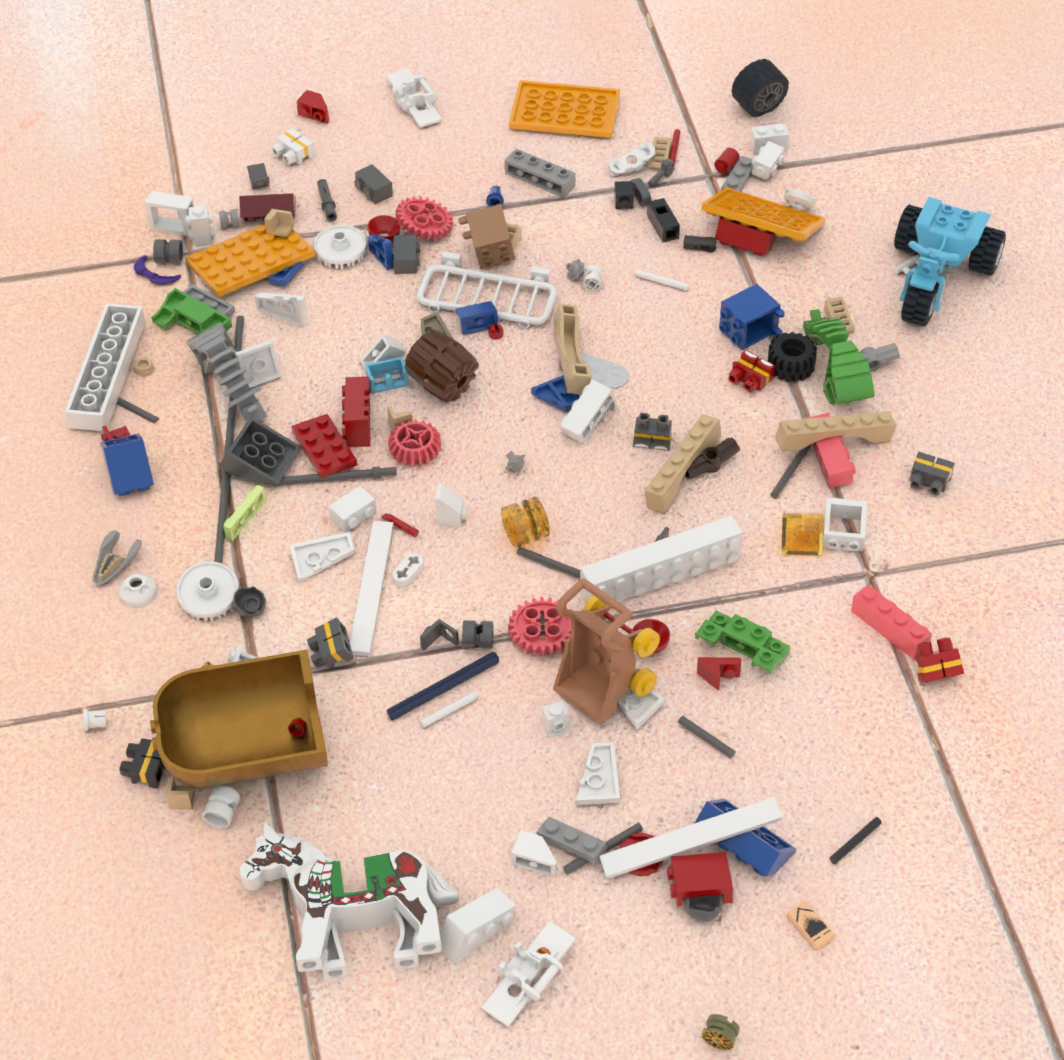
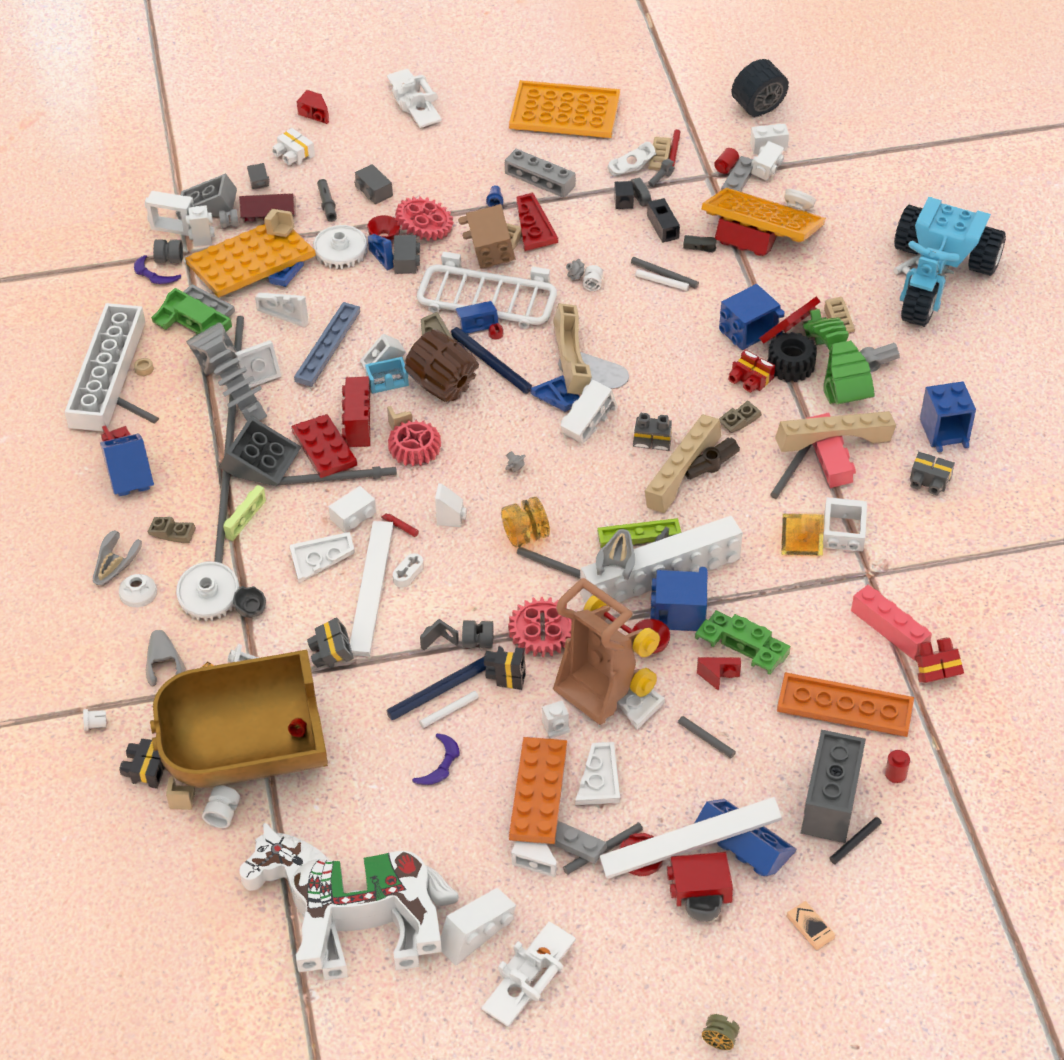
none -> light grey animal [146,630,185,686]
none -> dark tan slope [148,517,196,543]
none -> light grey slope [176,173,237,217]
none -> sand blue plate [294,302,360,387]
none -> dark purple piece [412,733,460,785]
none -> dark blue axle [451,327,532,394]
none -> black hips [484,646,526,690]
none -> orange plate [509,737,567,844]
none -> red wing [516,192,558,252]
none -> light grey animal [596,529,635,580]
none -> lime plate [597,518,682,548]
none -> dark grey bar [631,257,699,288]
none -> blue container [650,567,708,631]
none -> dark tan slope [719,400,762,433]
none -> red wing [759,296,821,344]
none -> orange plate [777,672,914,737]
none -> dark grey piece [801,729,866,843]
none -> red brick [885,750,910,783]
none -> blue container [920,381,976,452]

